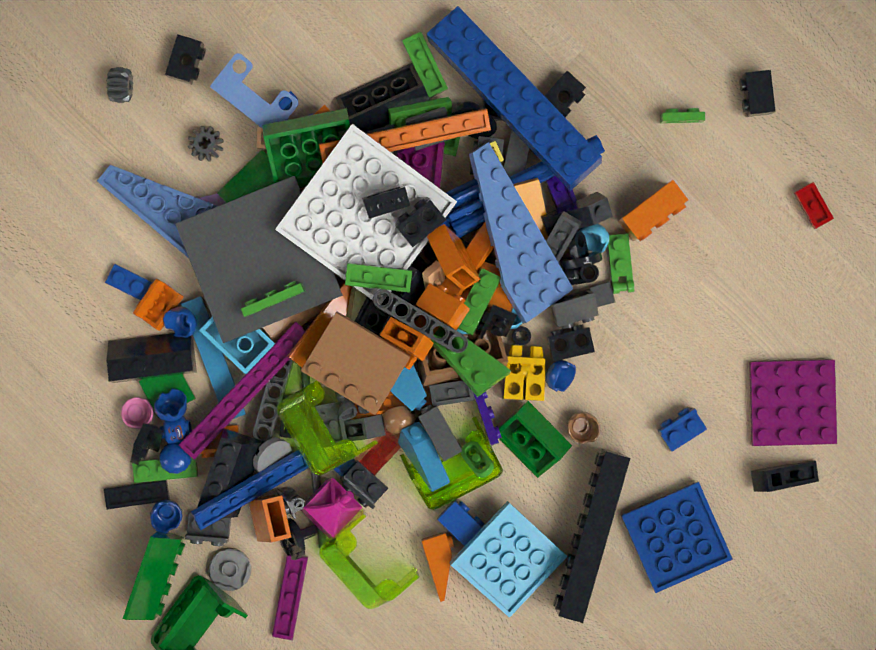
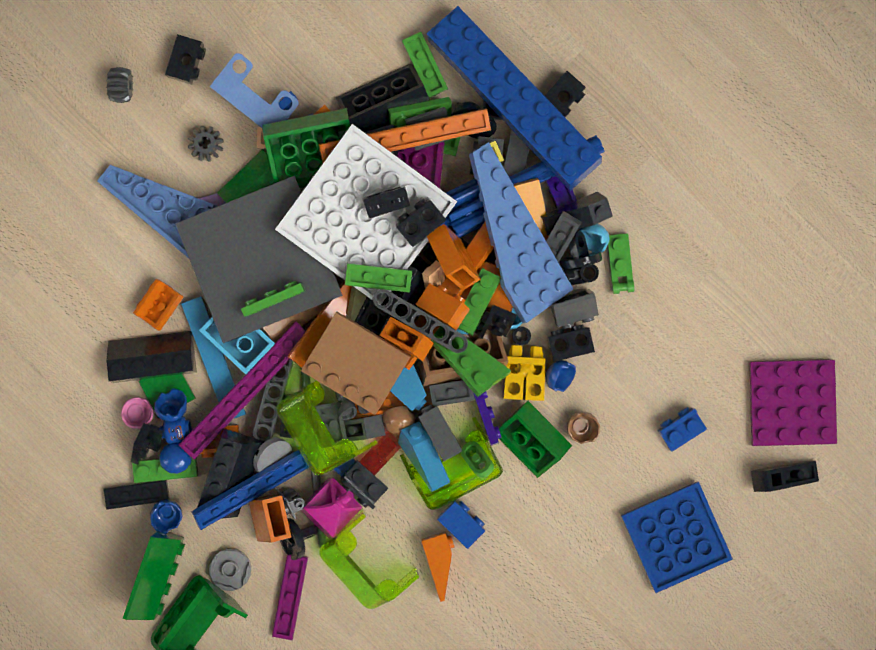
blue plate [105,264,153,300] -> none
blue hair [163,306,197,338] -> none
dark grey bracket [185,512,231,546] -> none
medium azure plate [449,501,567,618] -> none
black brick [553,449,631,623] -> none
dark grey tile [589,282,615,307] -> none
orange brick [618,180,688,241] -> none
bright green plate [660,108,705,124] -> none
black brick [739,70,776,117] -> none
red plate [794,182,834,229] -> none

